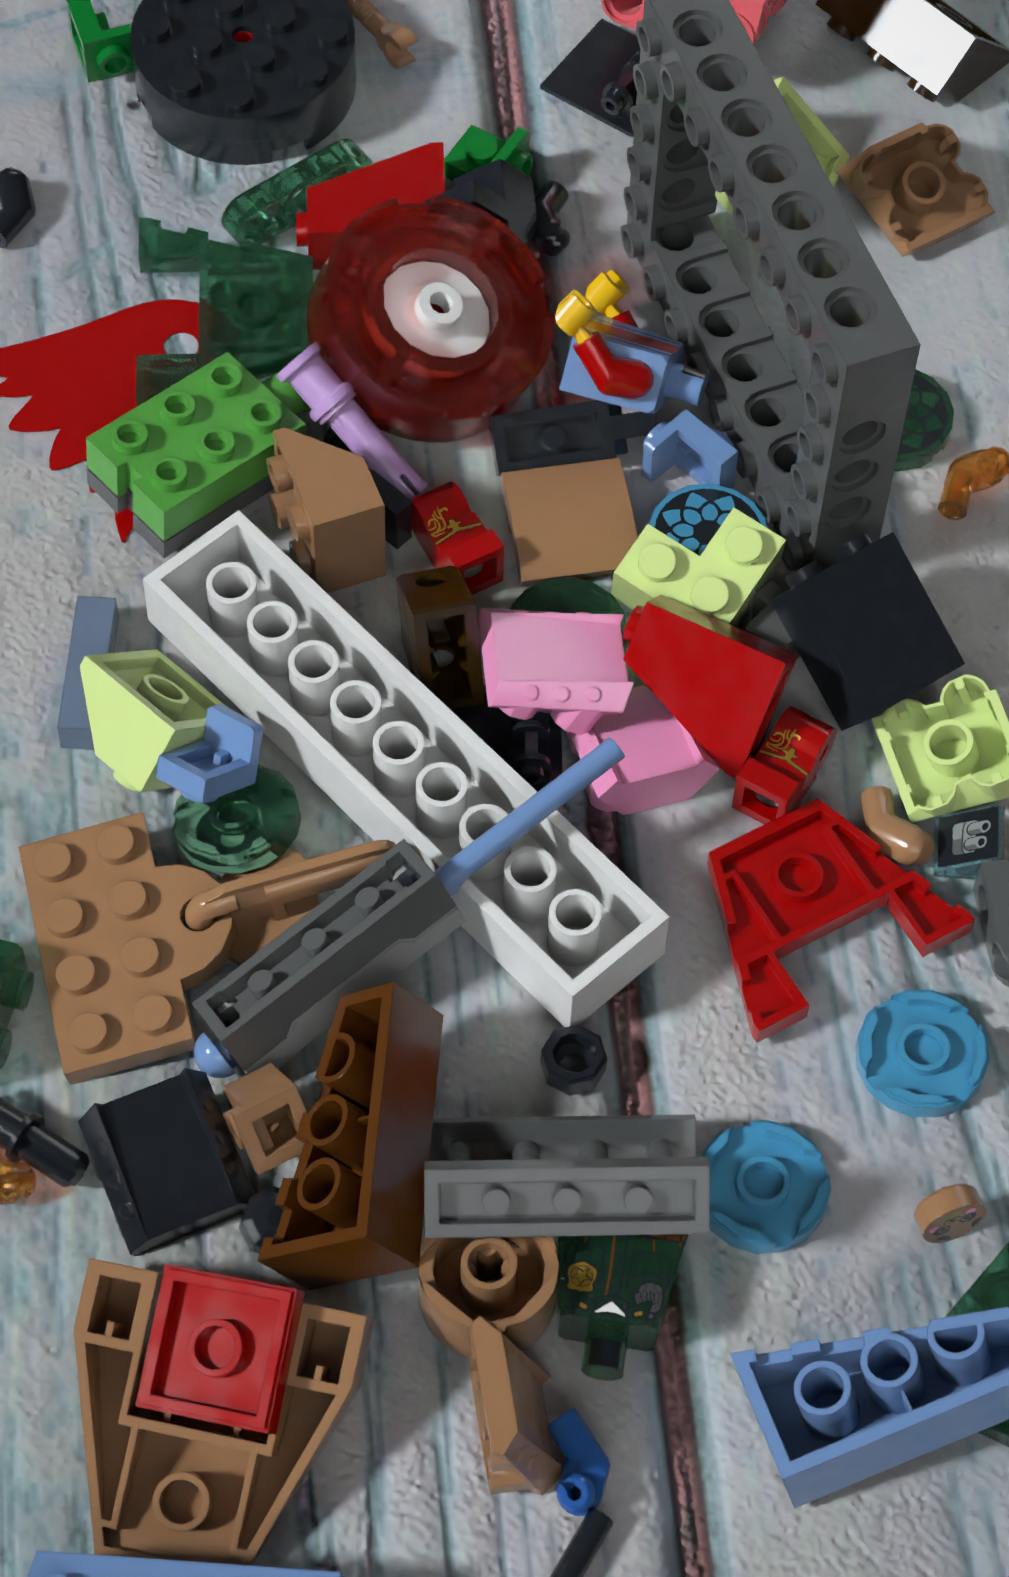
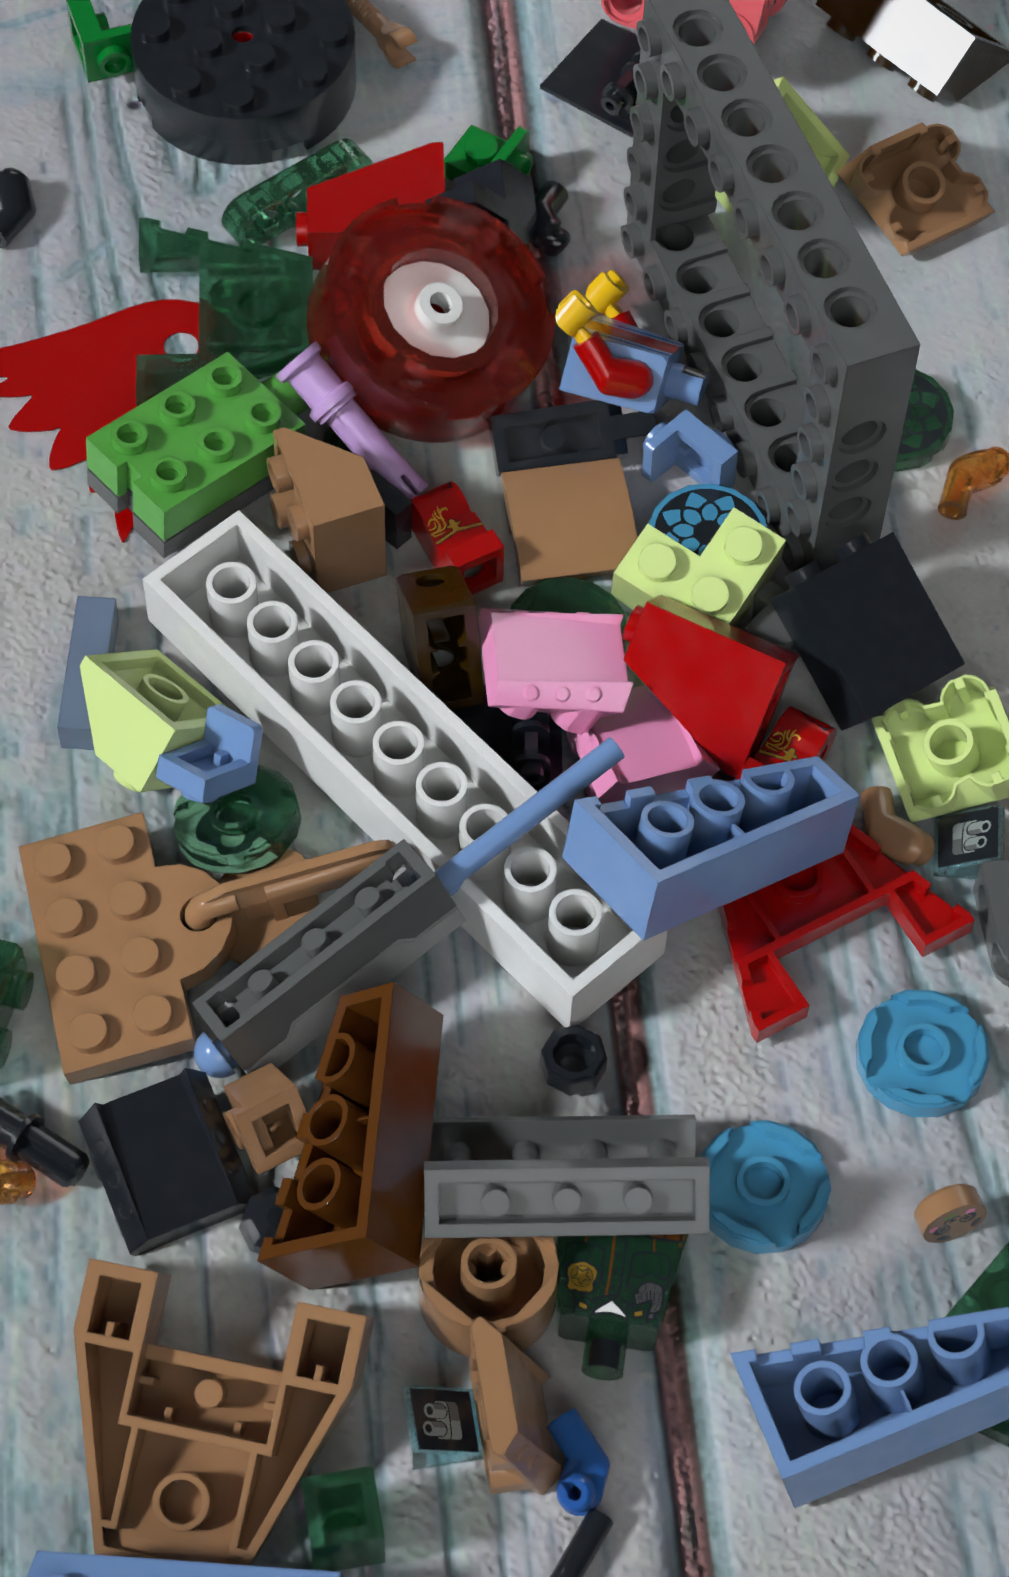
red tile [135,1264,305,1435] -> none
none -> clear green brick [300,1466,386,1572]
none -> slope [402,1386,483,1470]
none -> medium blue wedge [562,756,860,941]

